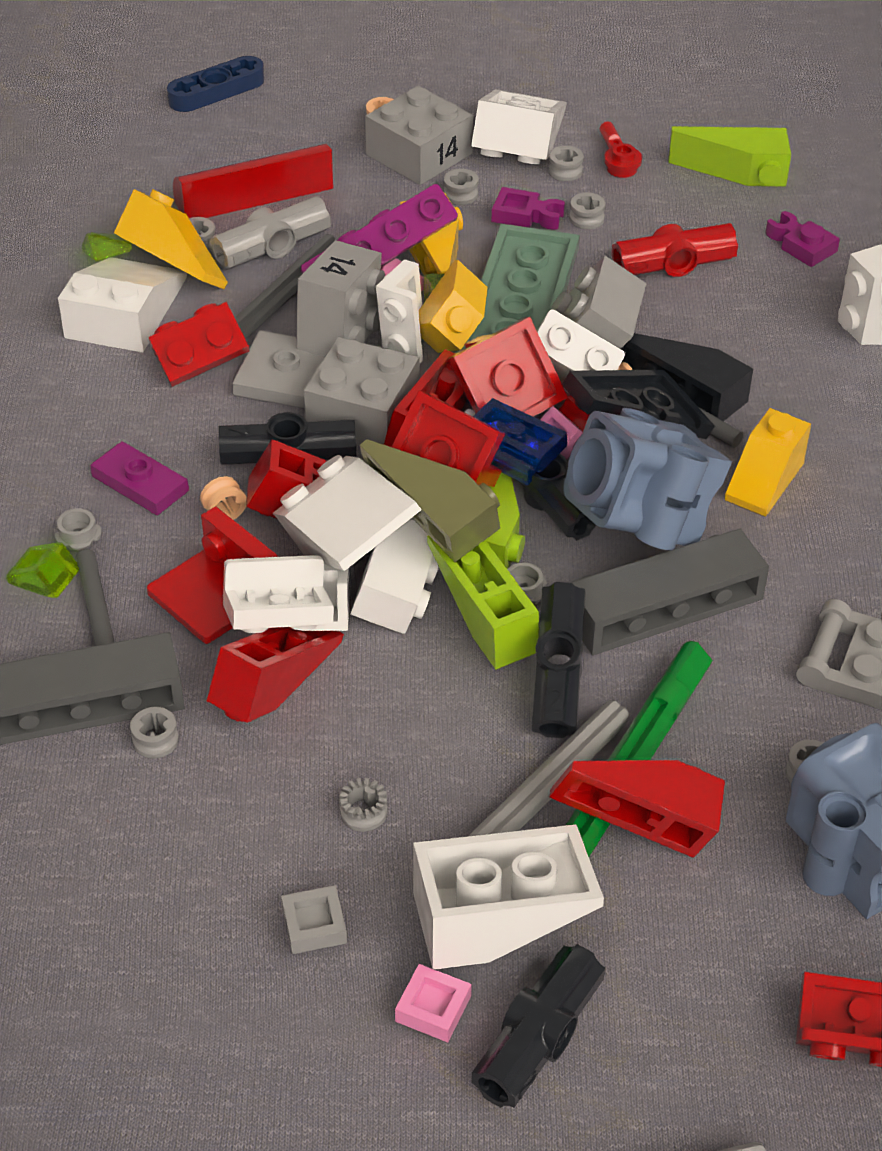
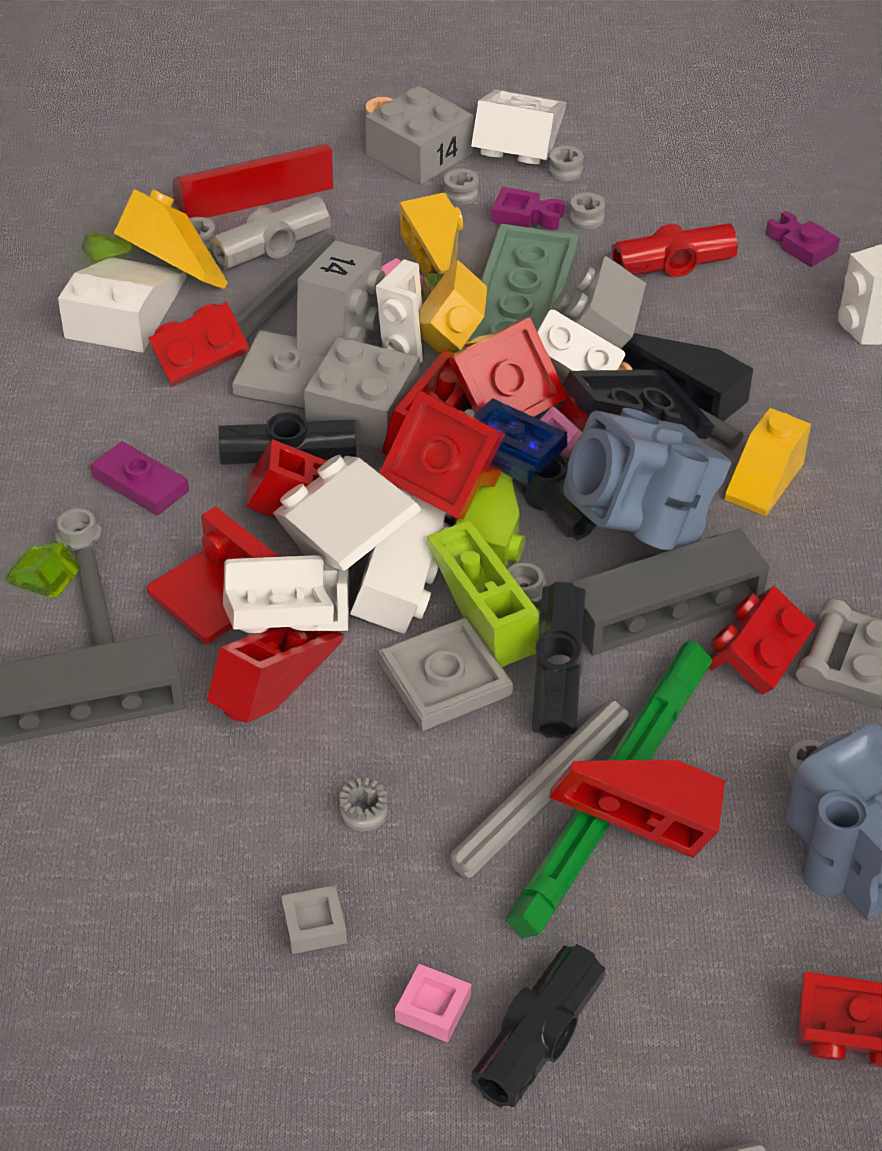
light grey bush [130,707,179,759] -> none
dark blue beam [167,56,264,112] -> none
light nougat bush [200,476,247,520] -> none
magenta bracket [301,184,458,274] -> none
olive slope [360,439,500,562] -> none
white slope [413,824,604,969] -> none
red plate [599,121,642,178] -> none
lime slope [668,126,791,187] -> none
none -> light grey plate [378,616,513,731]
none -> red bracket [709,586,816,695]

